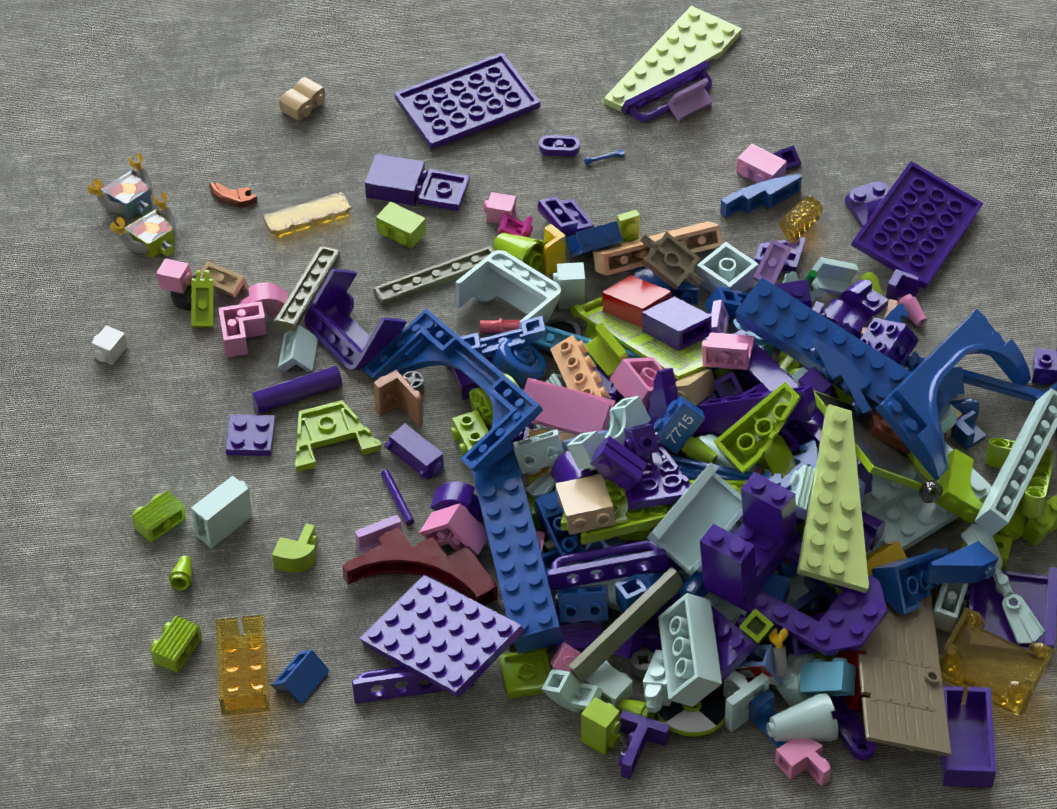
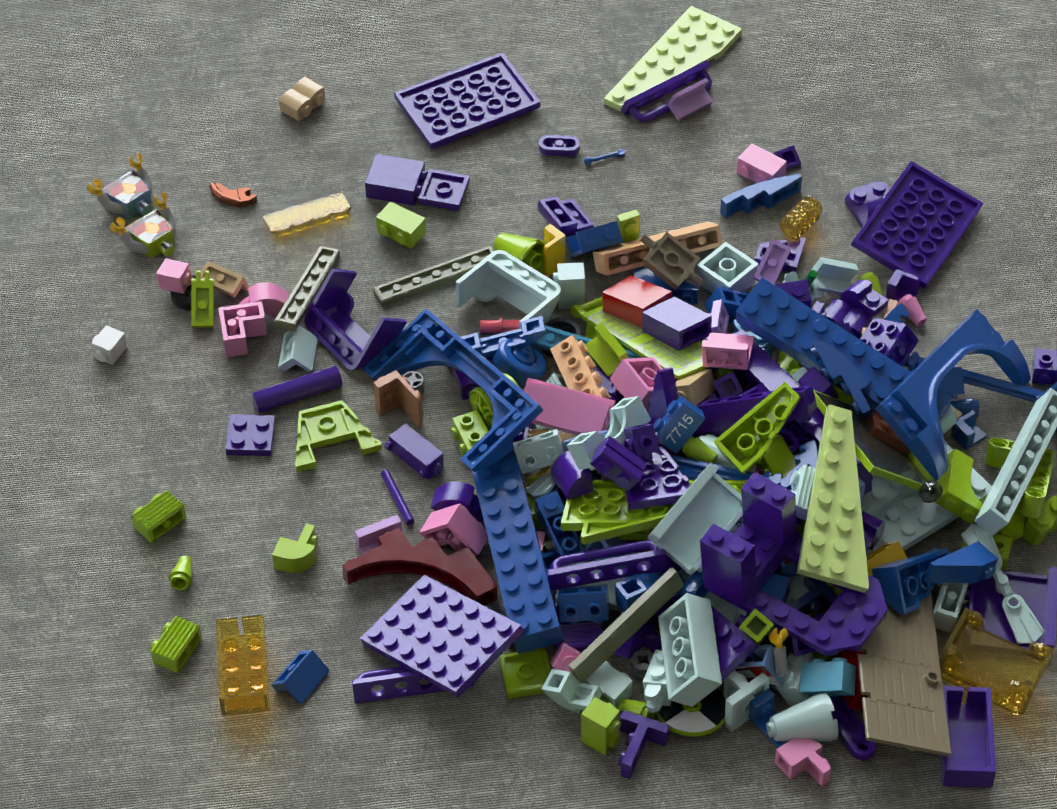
light aqua brick [191,476,252,549] -> none
bright pink brick [483,192,516,224] -> none
dark pink bracket [498,214,533,237] -> none
tan panel [555,474,615,535] -> none

